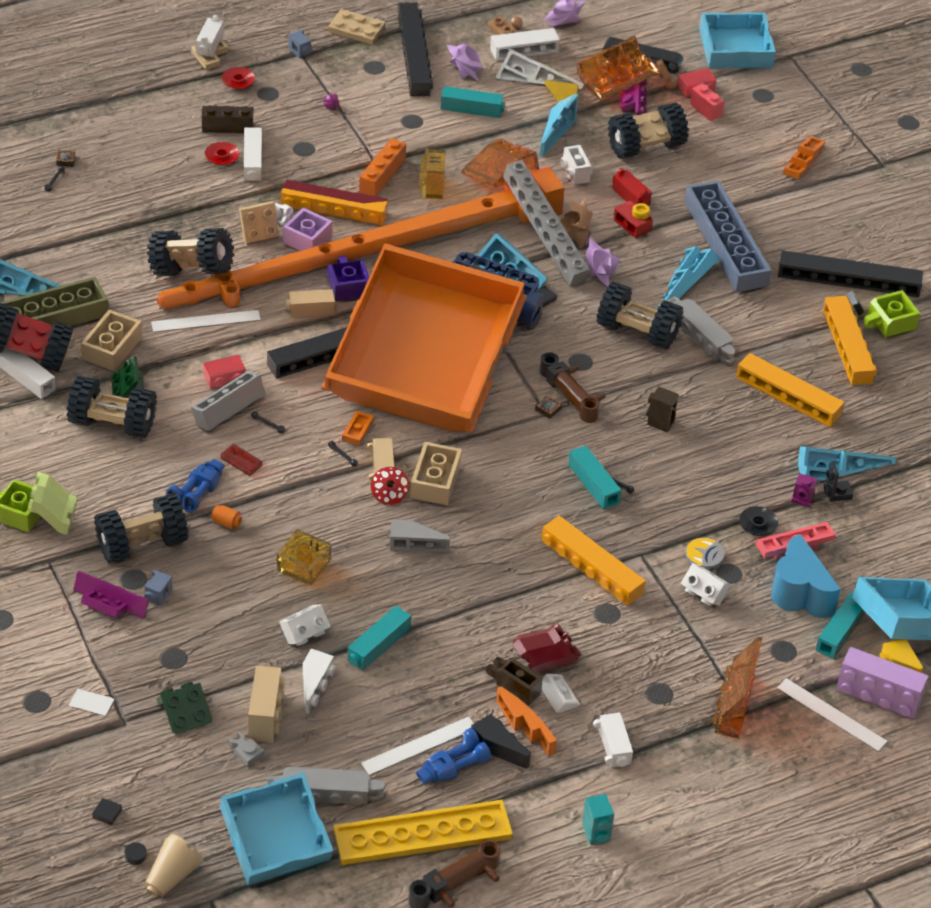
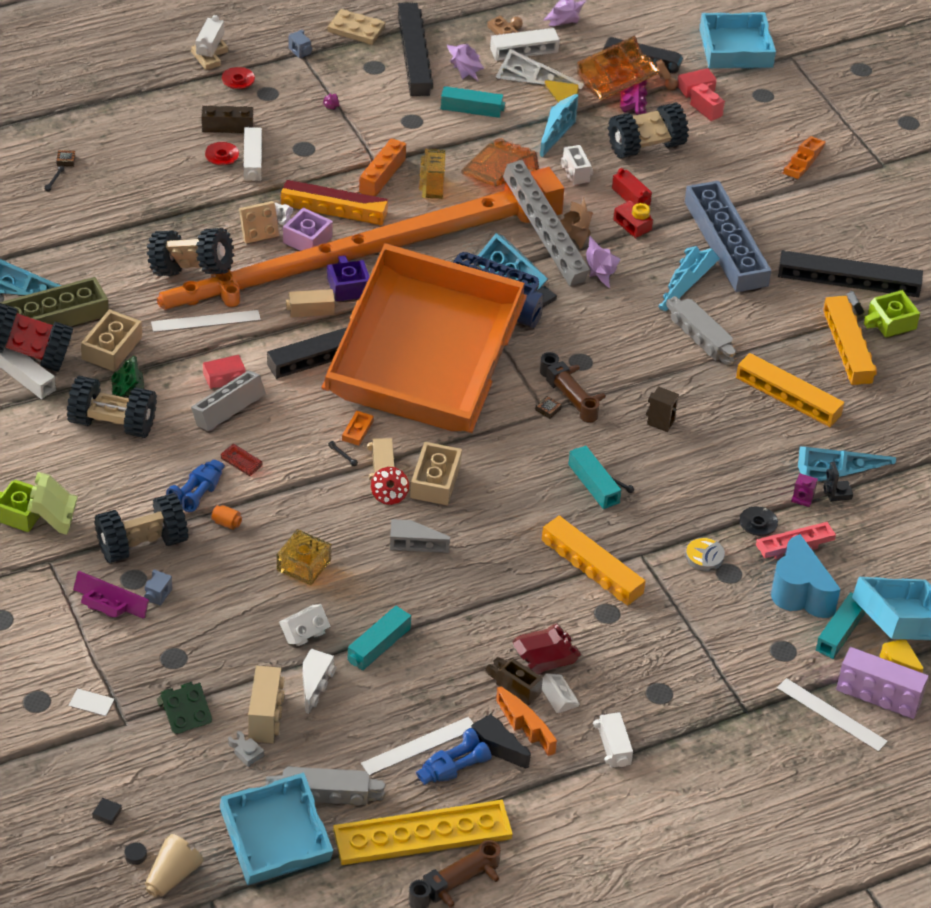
black hinge [251,411,285,434] -> none
teal brick [582,794,614,845] -> none
black plate [596,281,684,349] -> none
white brick [681,563,731,606] -> none
clear orange piece [712,636,763,739] -> none

